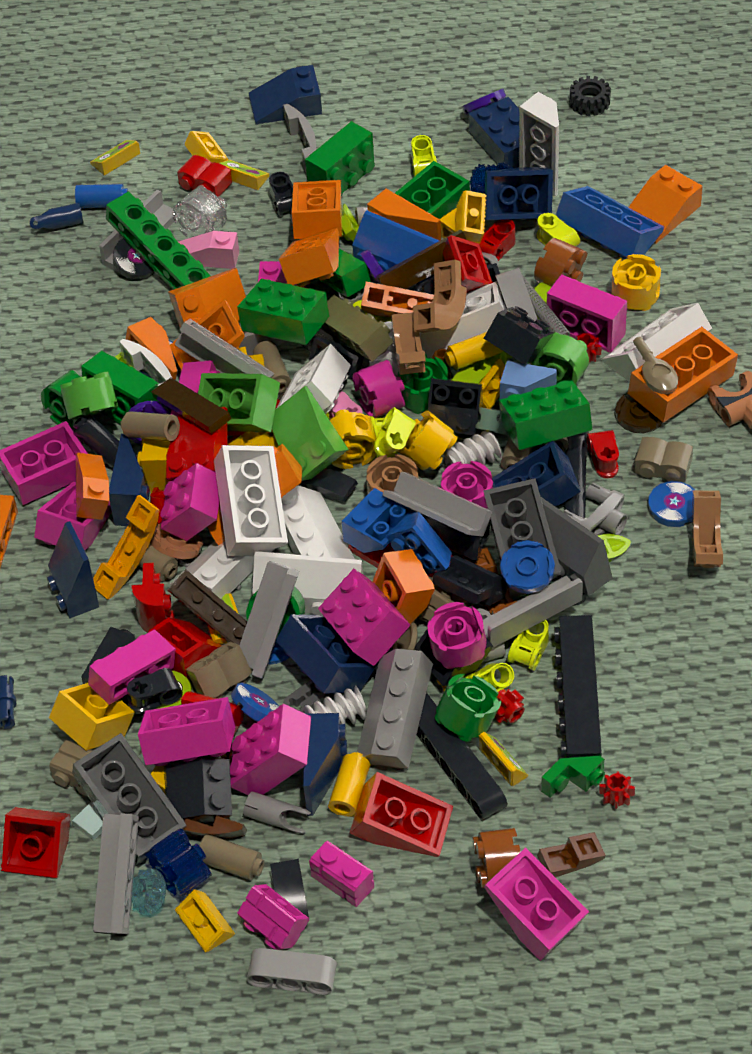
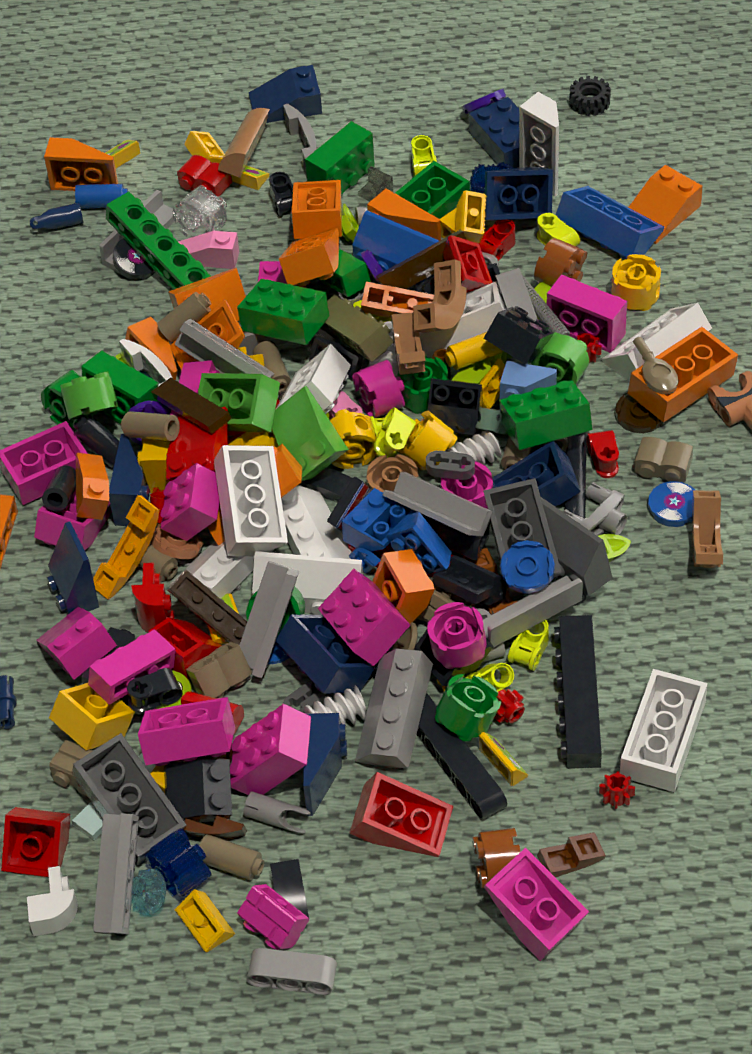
blue tile [231,683,279,722] -> none
dark pink brick [309,841,374,907] -> none
yellow brick [328,752,370,817] -> none
green slope [541,756,605,798] -> none
none -> white brick [27,866,78,936]
none -> dark pink slope [36,607,117,680]
none -> black brick [42,465,76,512]
none -> orange slope [44,137,118,191]
none -> dark tan brick [157,292,211,342]
none -> medium nougat brick [218,108,270,177]
none -> black tile [327,477,371,532]
none -> blue tile [349,548,381,574]
none -> clear smoke panel [358,166,393,202]
none -> dark grey beam [426,451,475,480]
none -> white brick [620,669,708,792]

